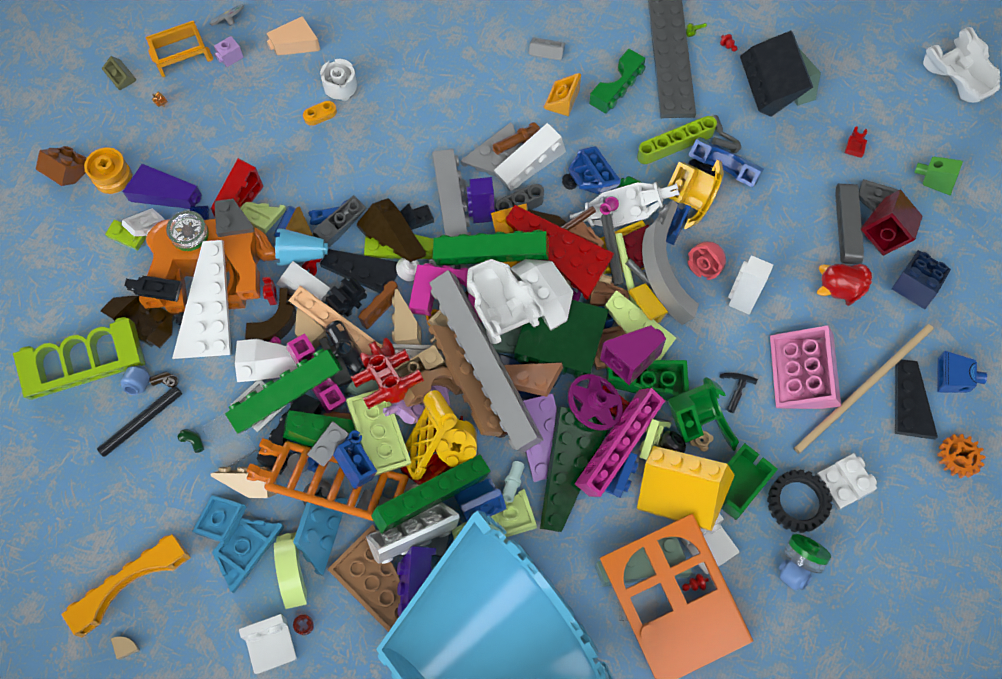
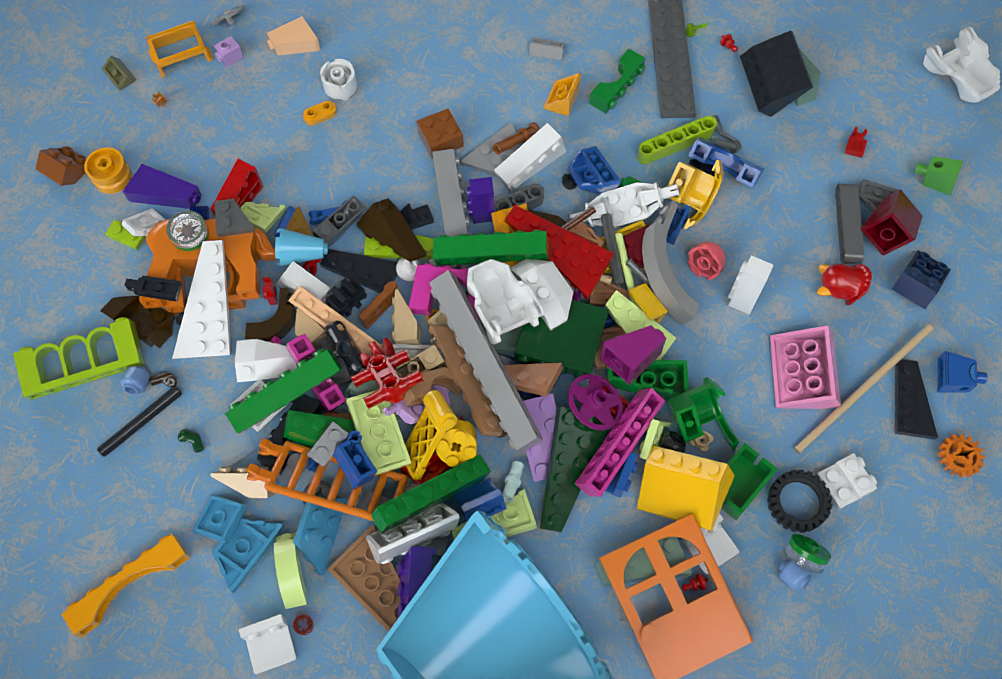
tan tile [111,637,140,660] -> none
dark pink pin [600,196,619,215] -> none
black piece [720,373,758,413] -> none
none -> dark orange brick [416,108,464,159]

